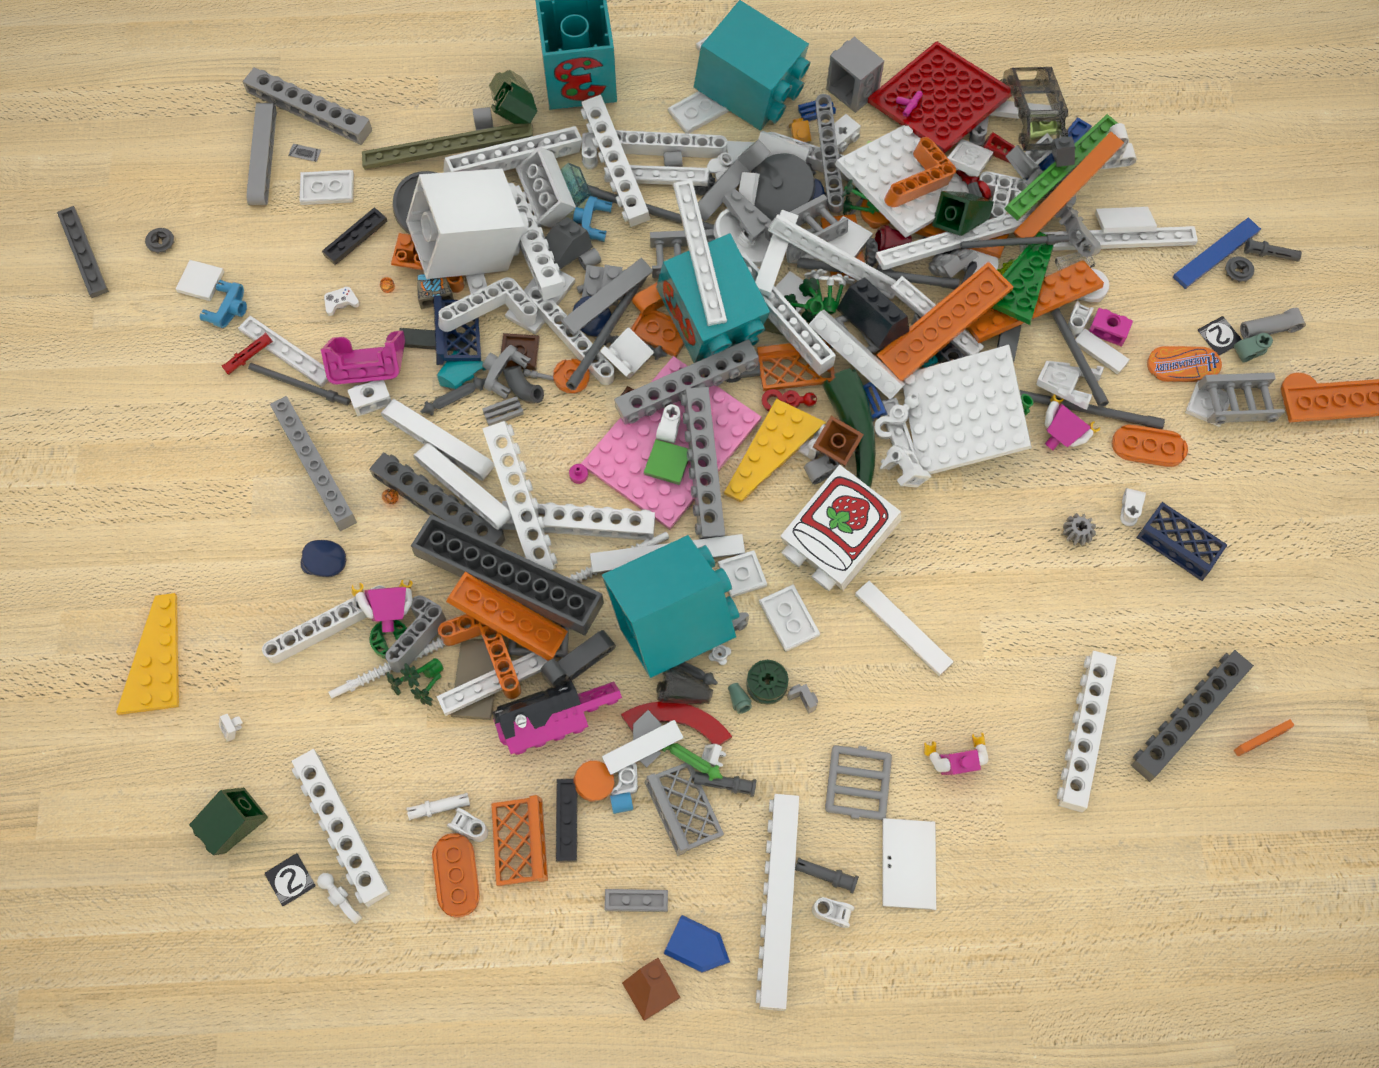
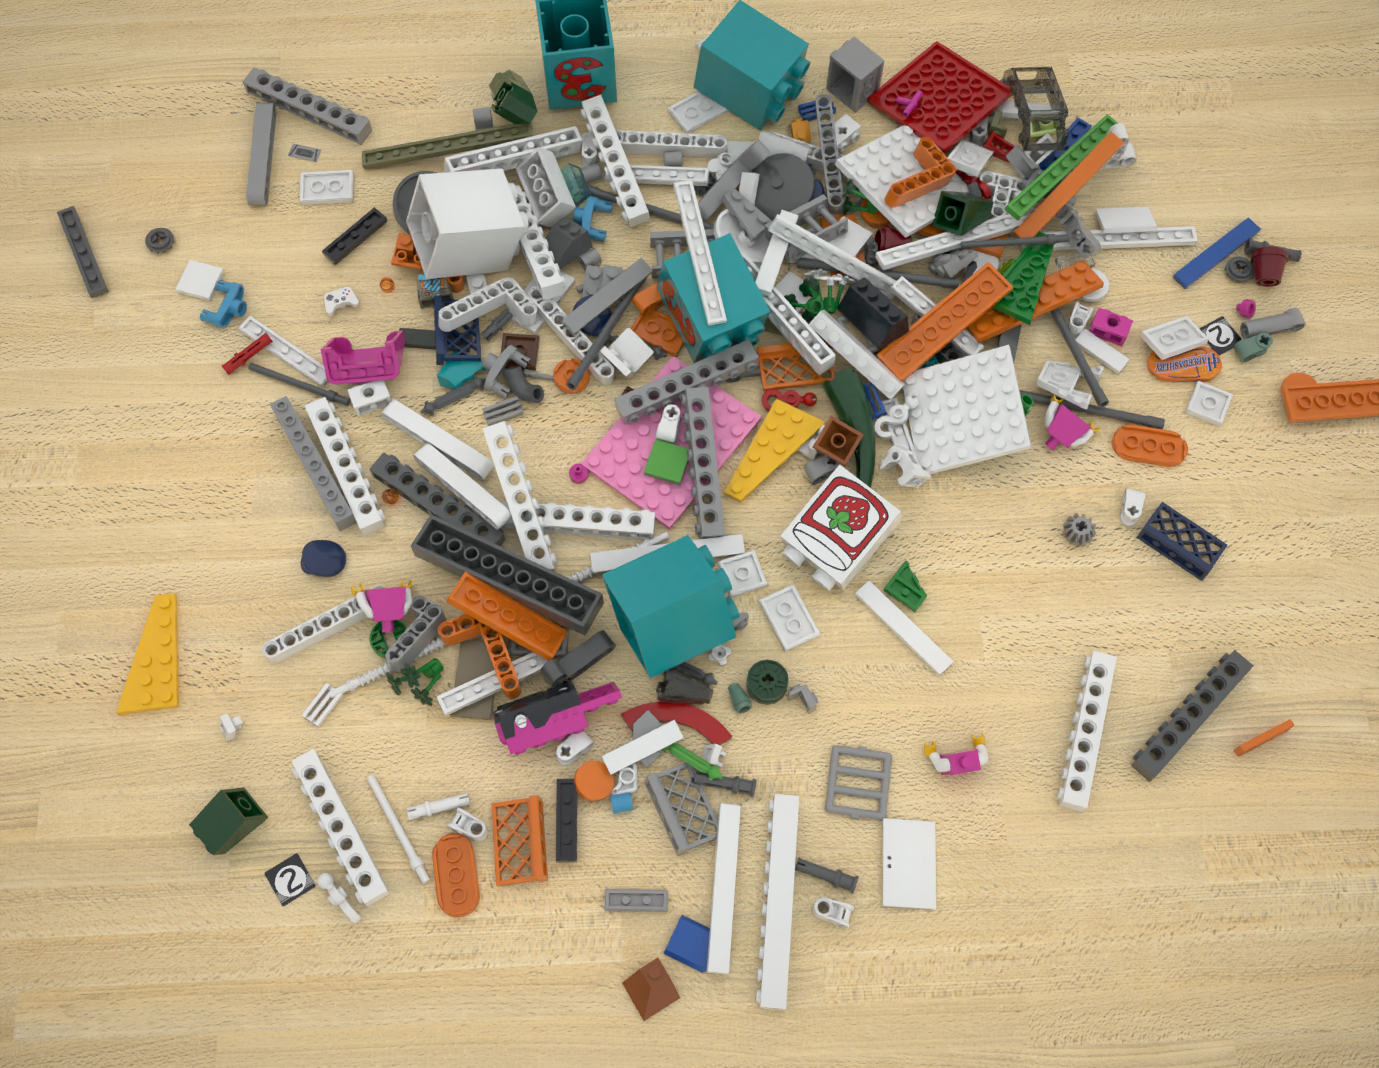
dark grey slope [1051,136,1075,167] -> none
light grey fence [1197,373,1285,425] -> none
none -> white tile [302,683,344,727]
none -> white brick [304,397,385,536]
none -> white bar [367,775,430,884]
none -> dark grey axle [481,309,513,341]
none -> white piece [556,731,595,766]
none -> light grey beam [580,163,602,183]
none -> white tile [706,803,741,975]
none -> green wing [883,560,927,612]
none -> olive bracket [987,110,1007,139]
none -> white plate [1140,316,1209,360]
none -> dark pink tile [1236,299,1256,318]
none -> dark red piece [1251,246,1289,287]

